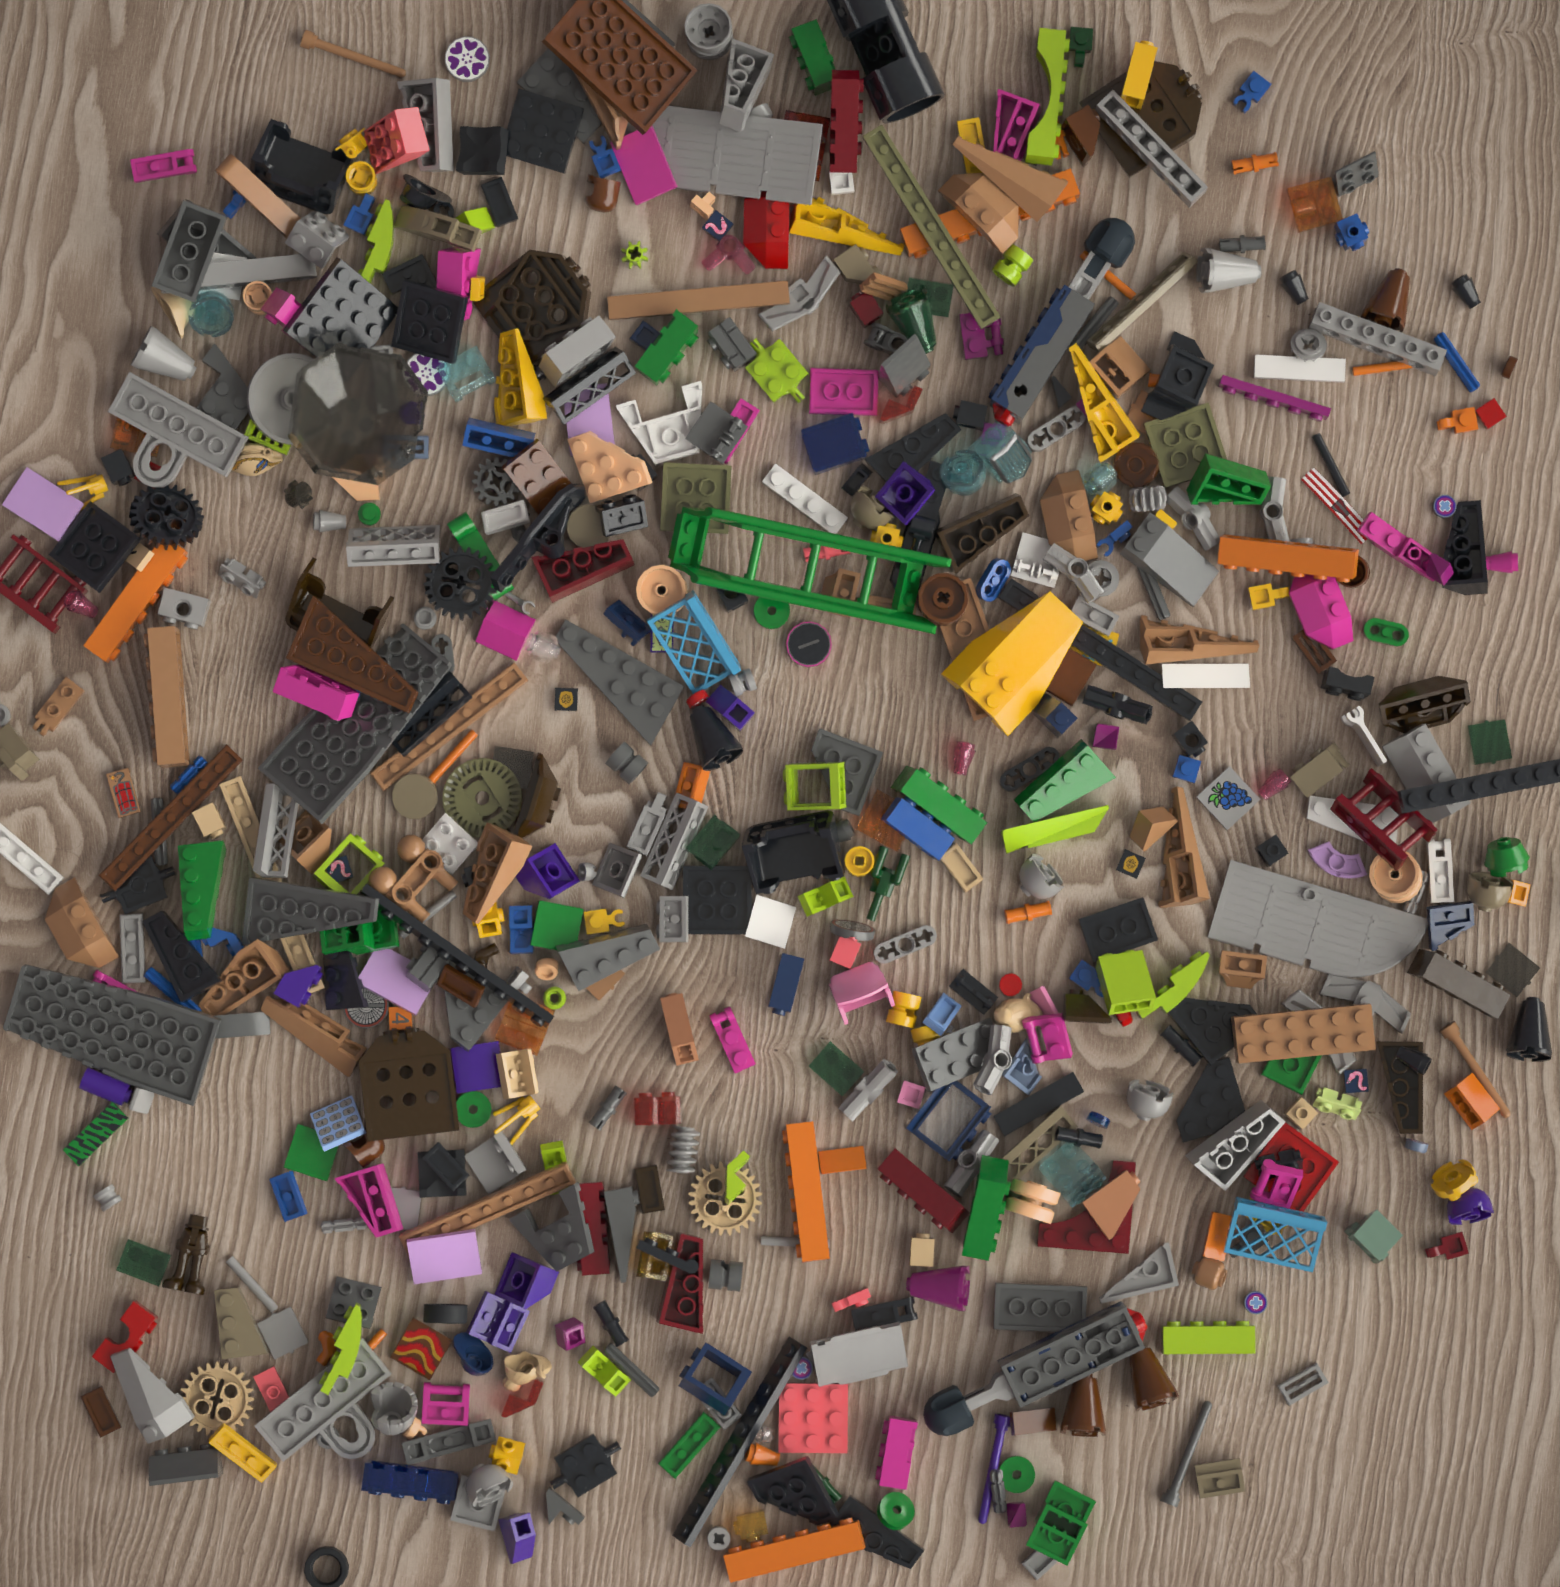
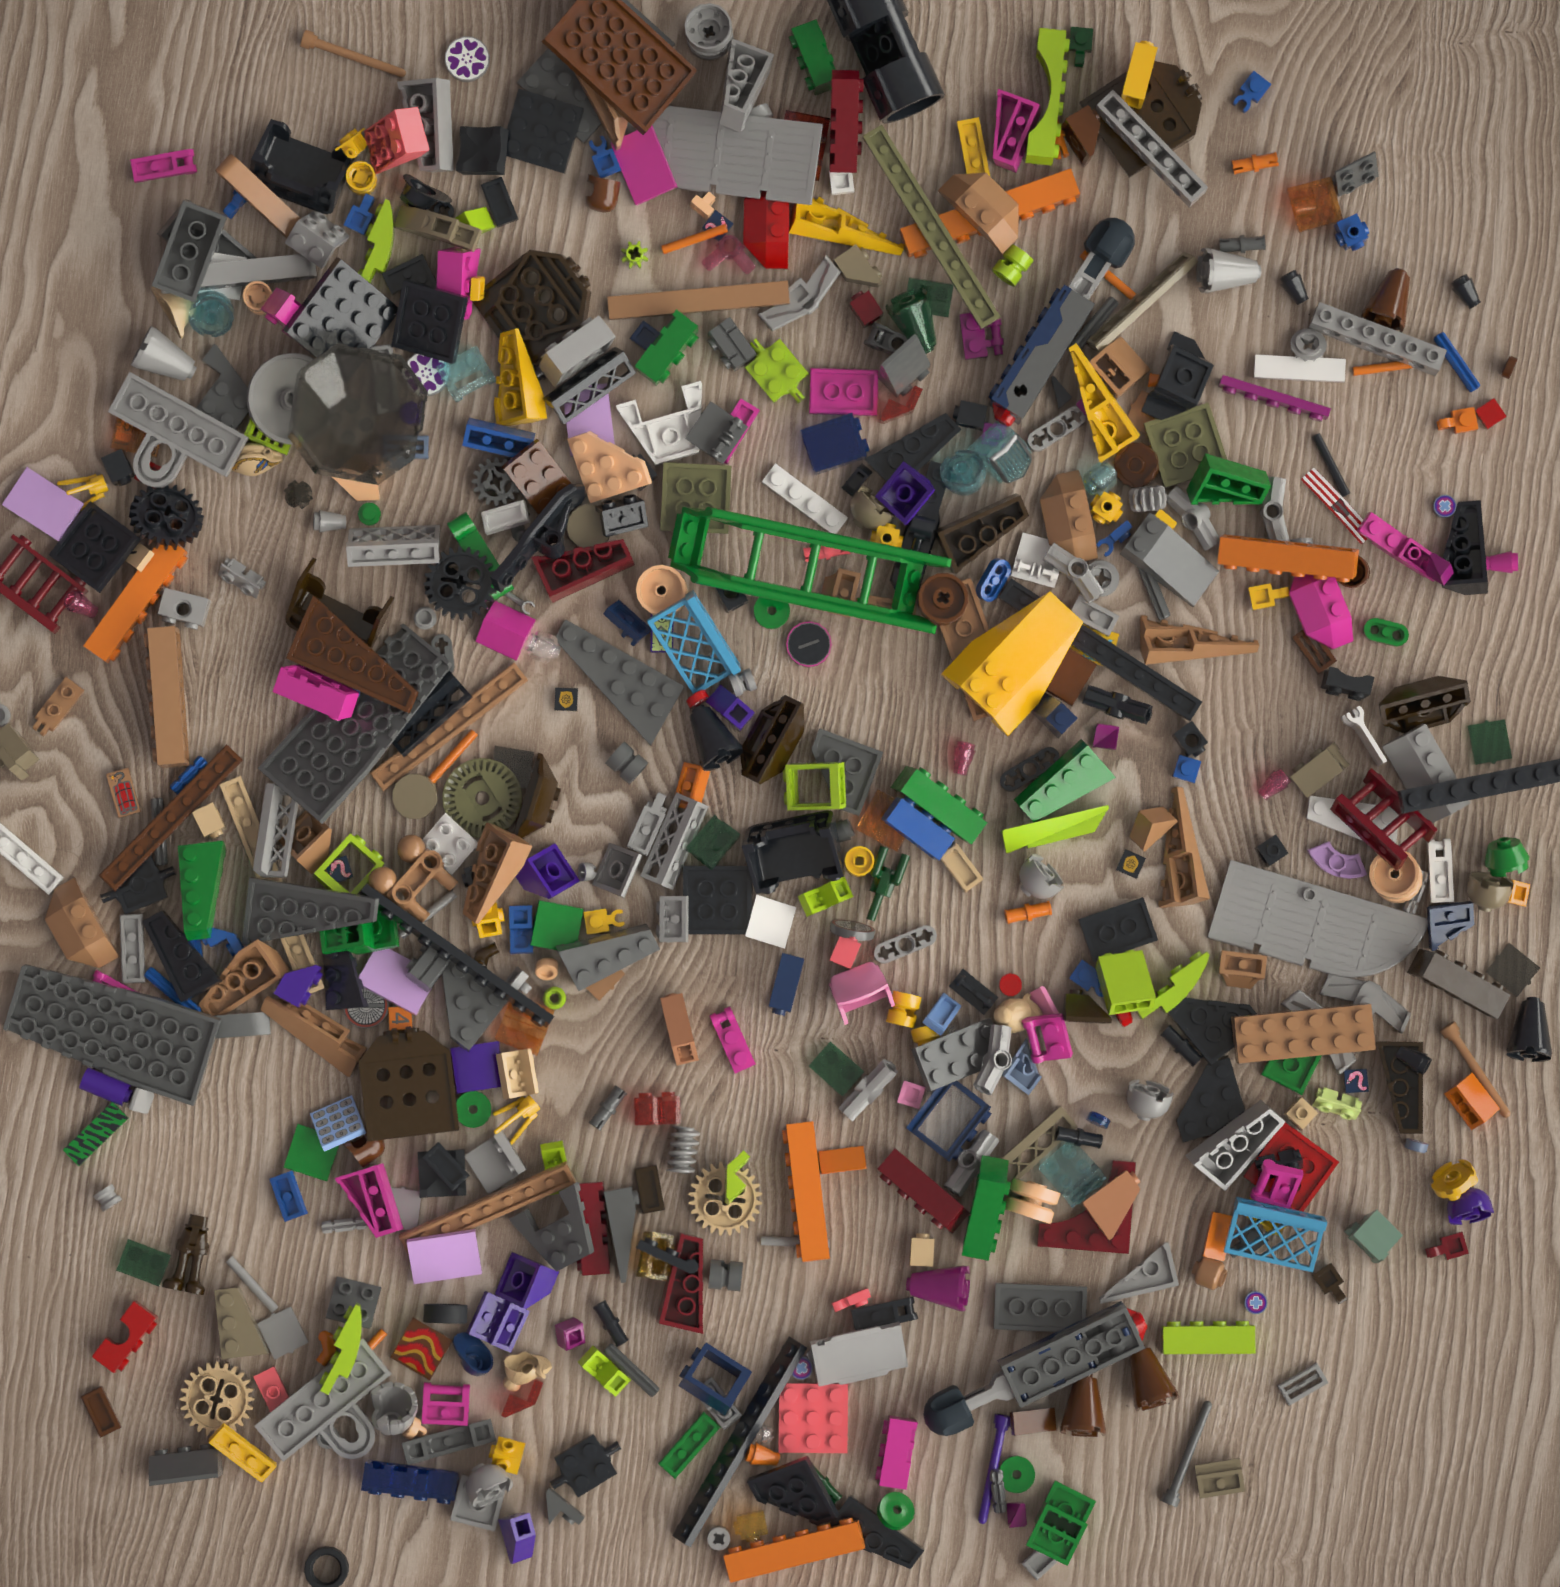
light grey wedge [110,1348,195,1444] -> none
reddish brown tile [436,964,485,1008] -> none
medium nougat tile [859,272,908,302] -> none
medium nougat wedge [952,136,1068,222] -> none
black tile [993,1072,1084,1136] -> none
white sticker [1162,664,1250,688] -> none
light grey tile [1196,766,1260,831] -> none
none -> orange bar [661,224,728,254]
none -> dark brown wedge [740,695,804,785]
none -> dark brown plate [1312,1263,1347,1304]

